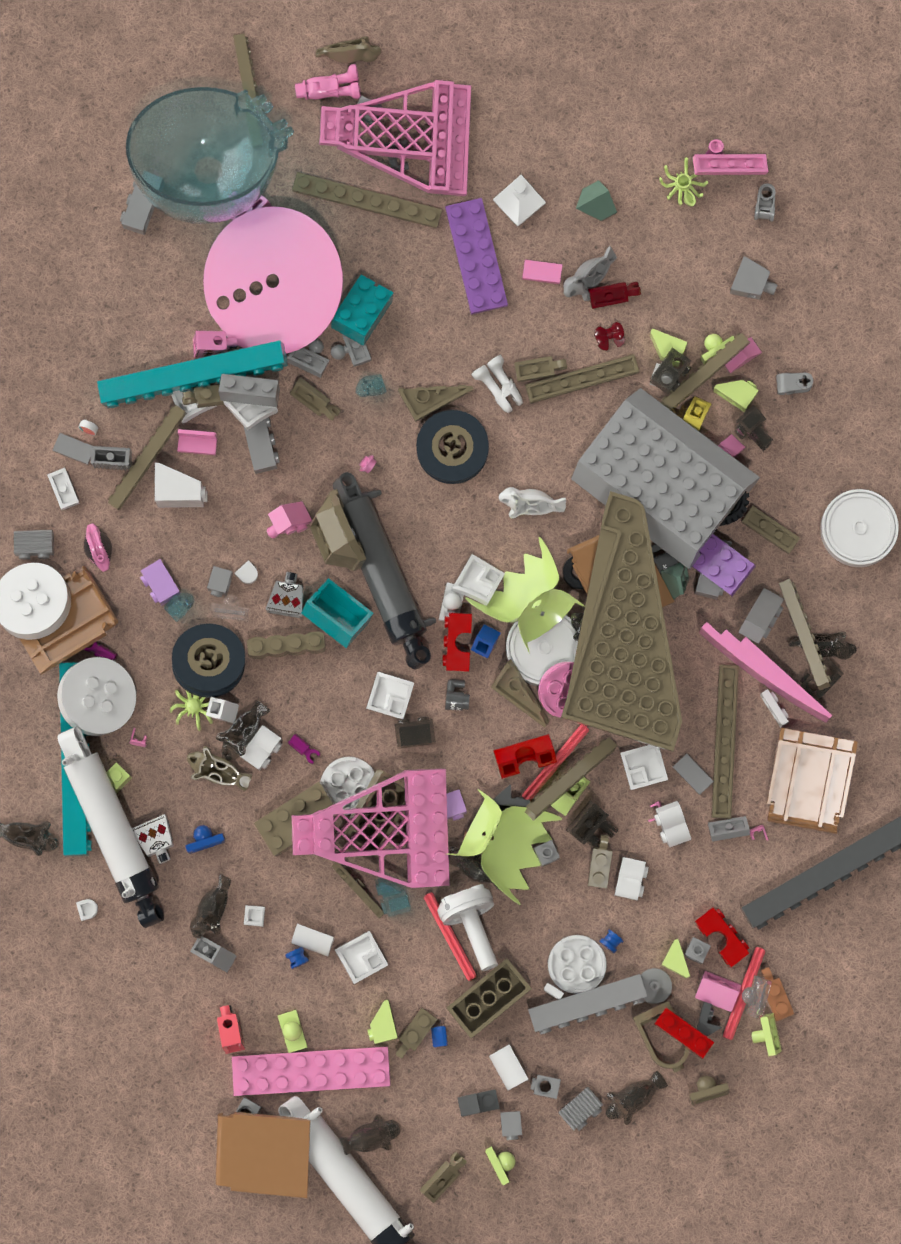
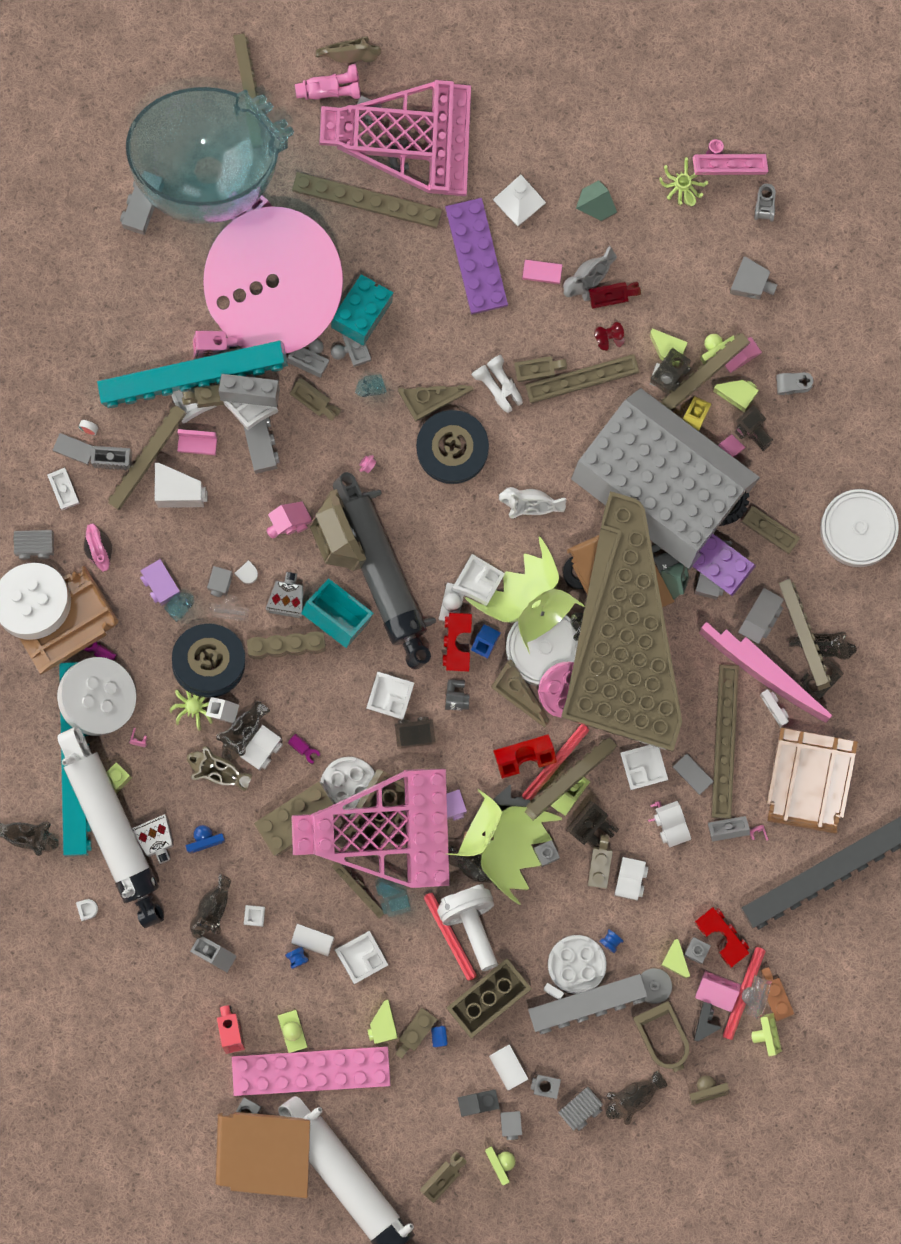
clear smoke animal [339,1115,402,1155] -> none
red arch [654,1008,714,1059] -> none

